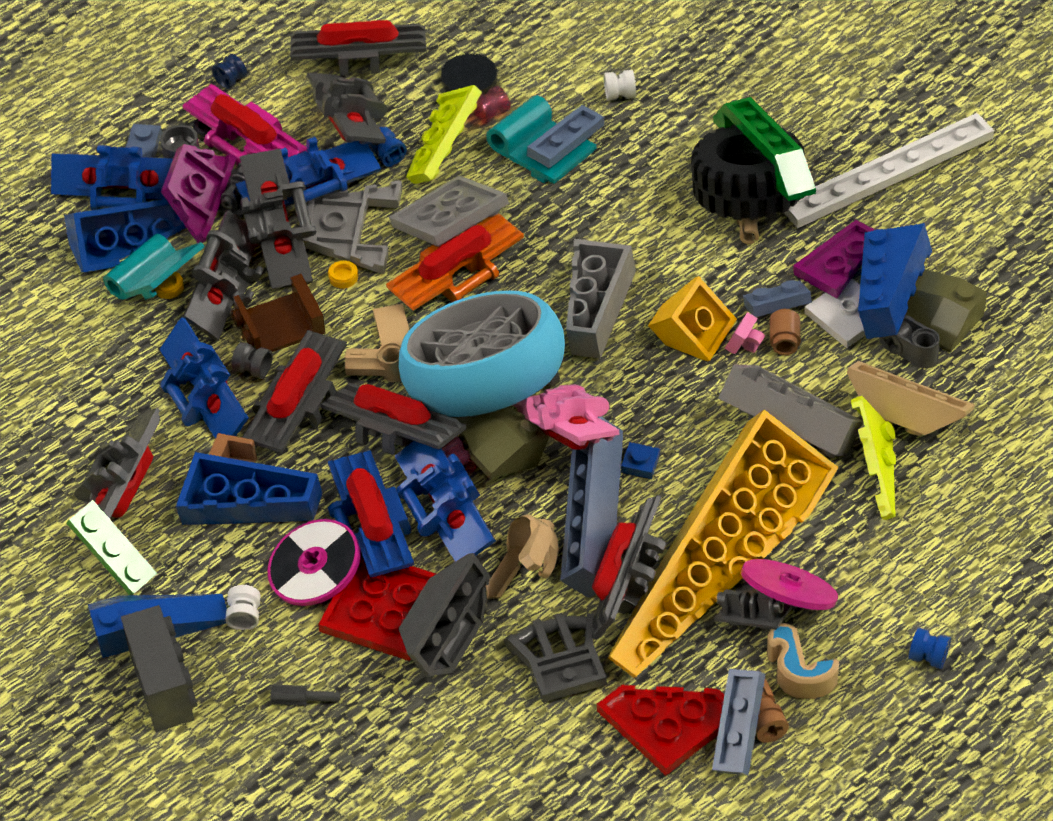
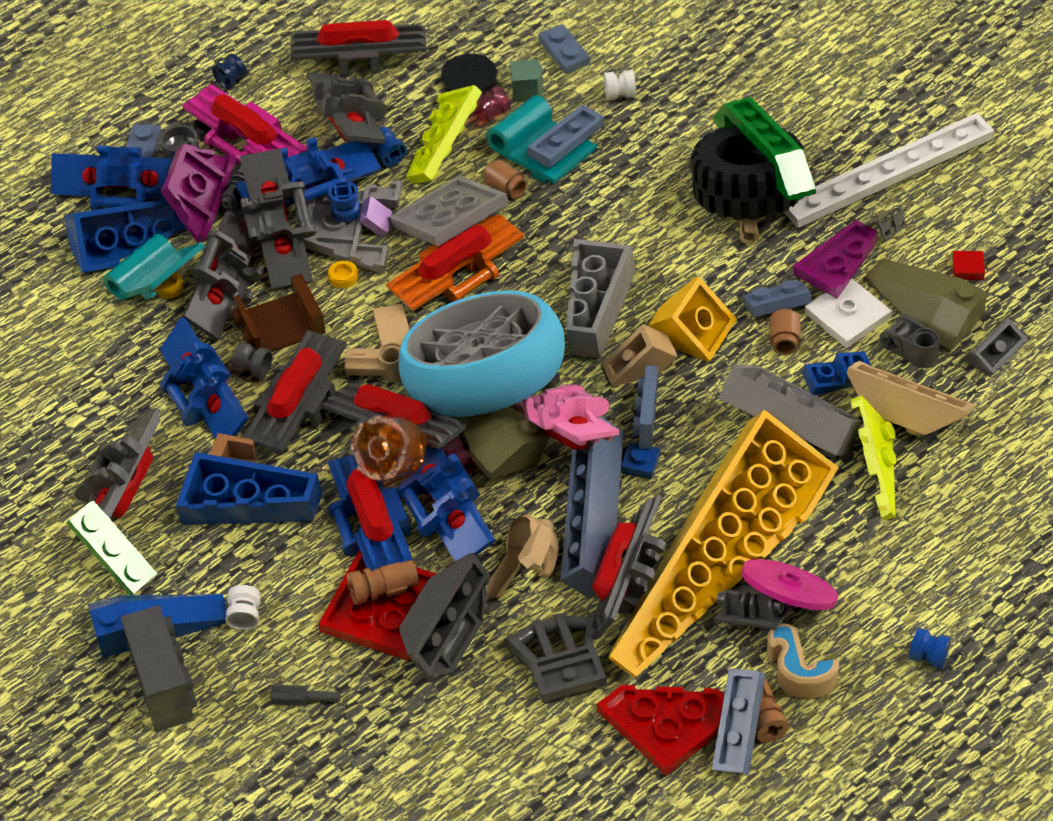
piece [268,519,361,606] -> none
bright pink tile [724,312,765,354] -> none
blue wedge [858,223,932,339] -> none
none -> blue wheel [328,180,360,222]
none -> medium nougat axle [347,560,419,605]
none -> clear orange brick [350,415,428,481]
none -> lavender tile [359,196,392,237]
none -> medium nougat brick [483,159,527,199]
none -> sand green piece [510,59,543,102]
none -> sand blue plate [538,24,590,74]
none -> tan slope [602,324,678,387]
none -> sand blue plate [633,365,658,449]
none -> blue slope [802,351,872,395]
none -> dark grey piece [862,207,907,241]
none -> red tile [952,251,985,280]
none -> dark grey slope [961,317,1028,377]

